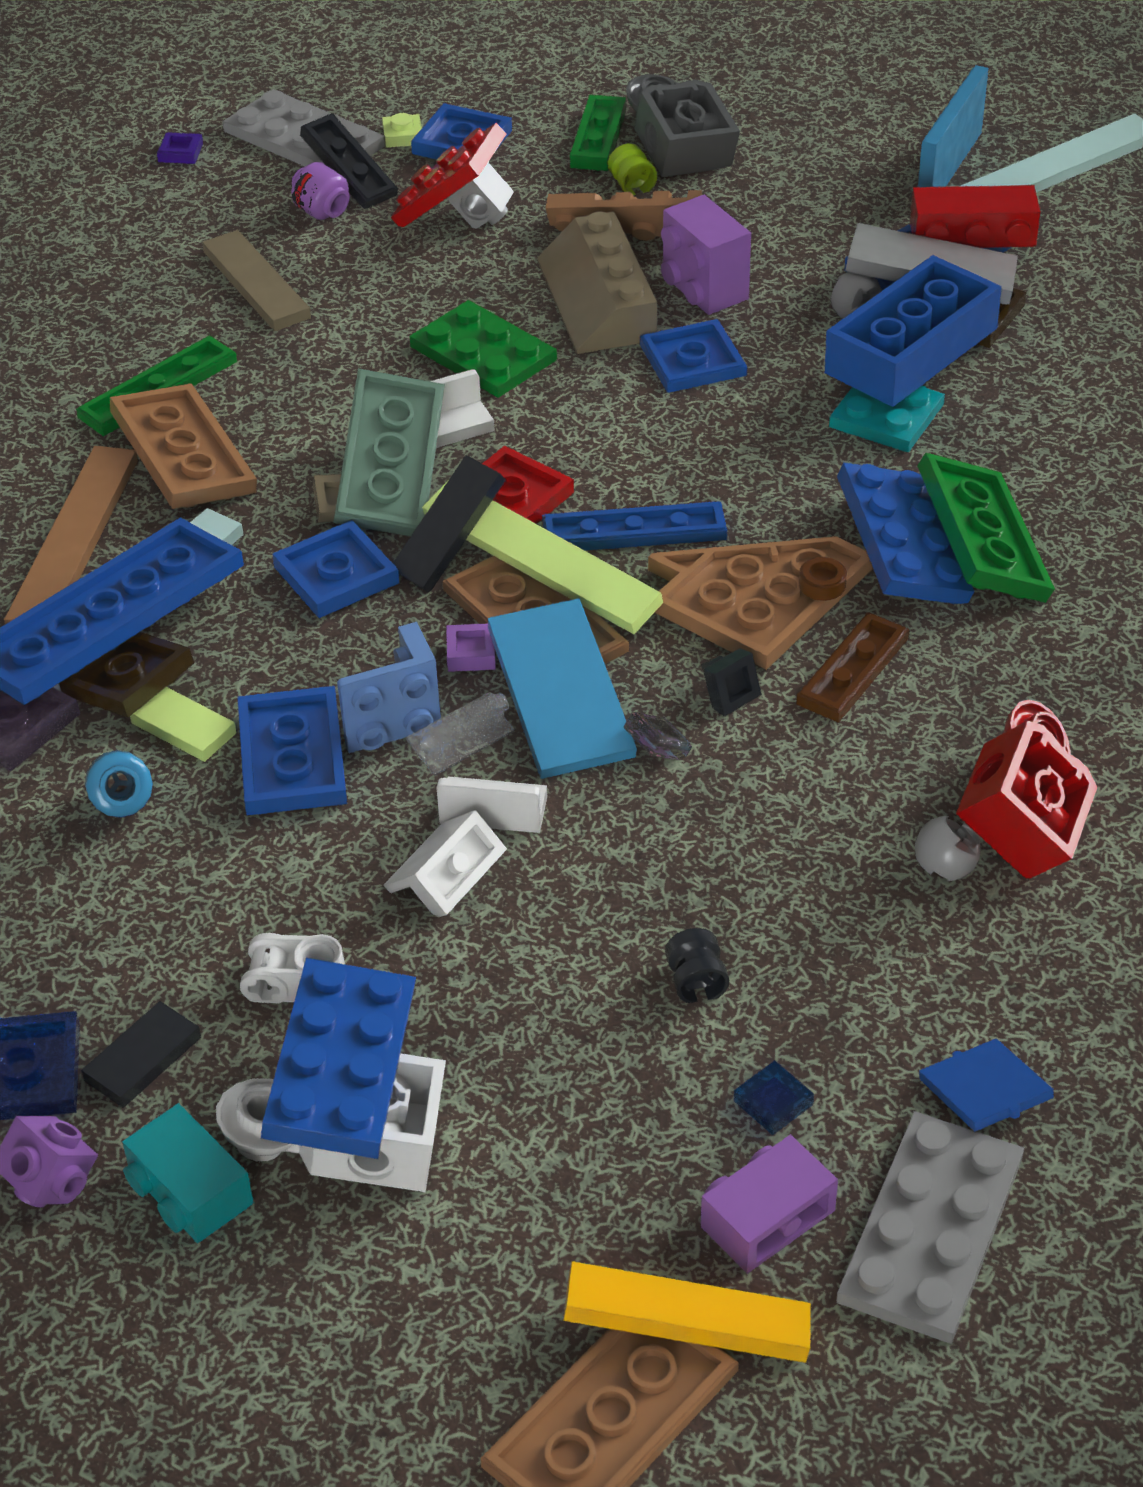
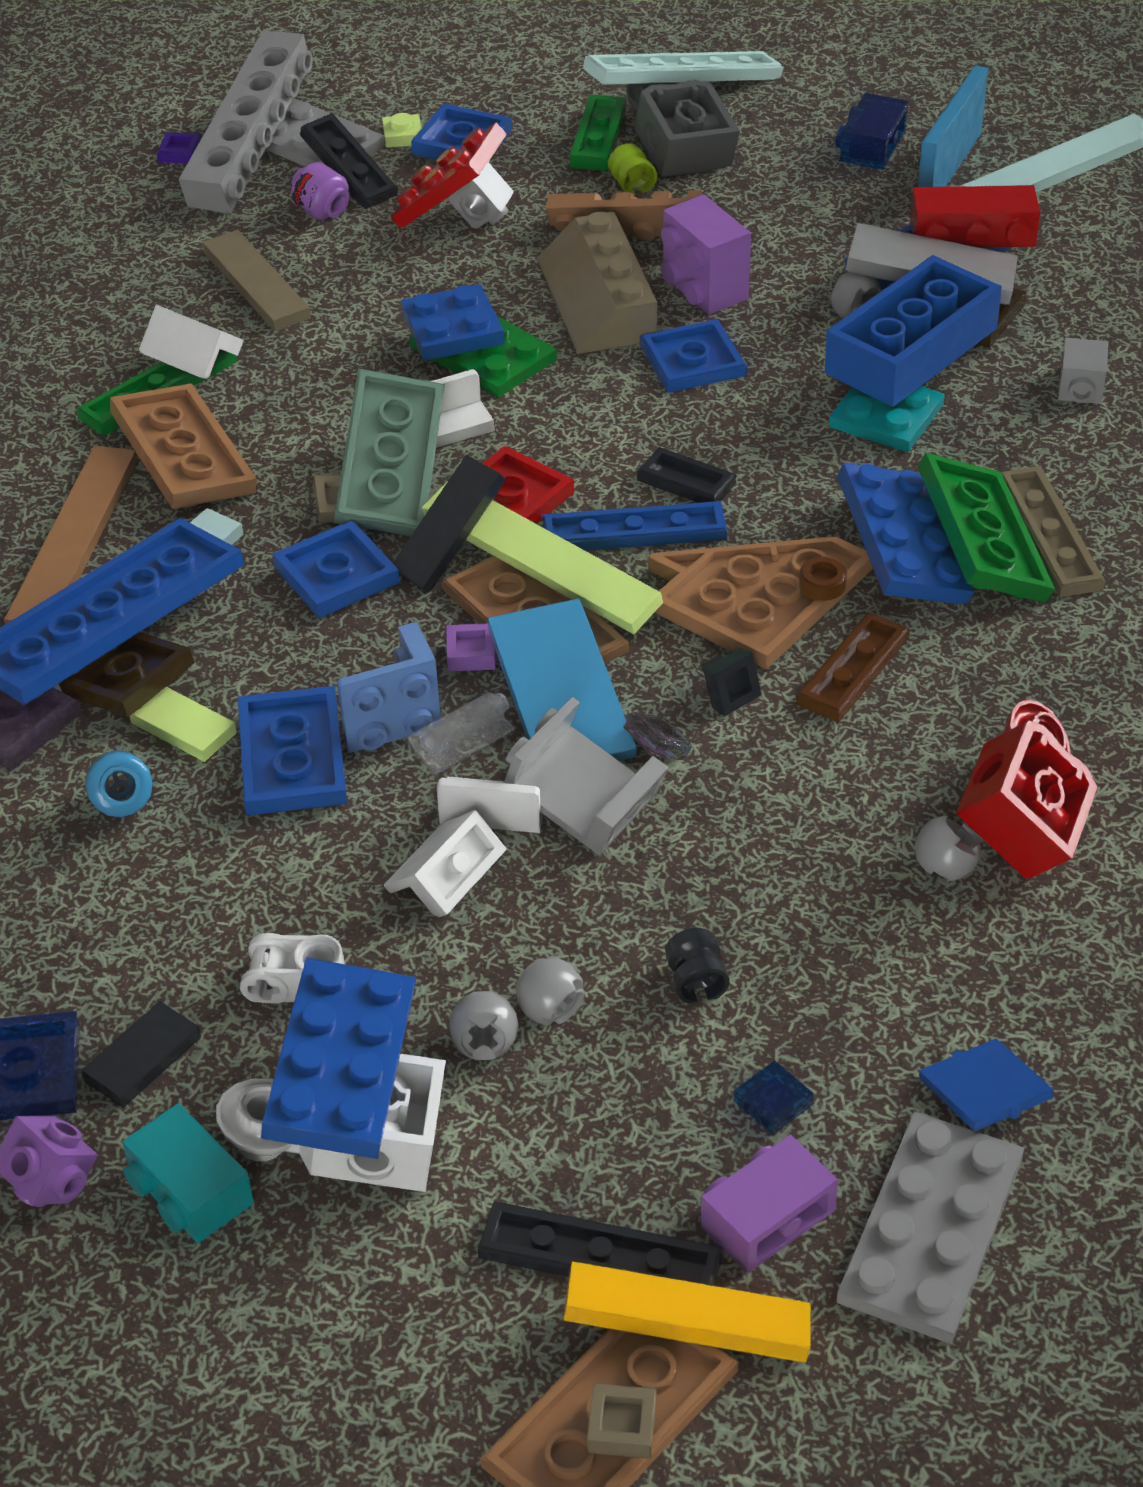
none -> white panel [139,305,244,379]
none -> light grey brick [179,30,313,214]
none -> blue plate [401,284,505,361]
none -> light grey piece [448,991,519,1060]
none -> black tile [478,1201,723,1286]
none -> light grey panel [504,697,669,855]
none -> light grey piece [516,957,584,1026]
none -> light aqua tile [583,51,784,85]
none -> dark tan plate [587,1383,656,1459]
none -> black tile [637,447,736,503]
none -> clear blue brick [836,93,908,170]
none -> dark tan tile [1001,466,1105,598]
none -> light grey brick [1058,337,1109,404]

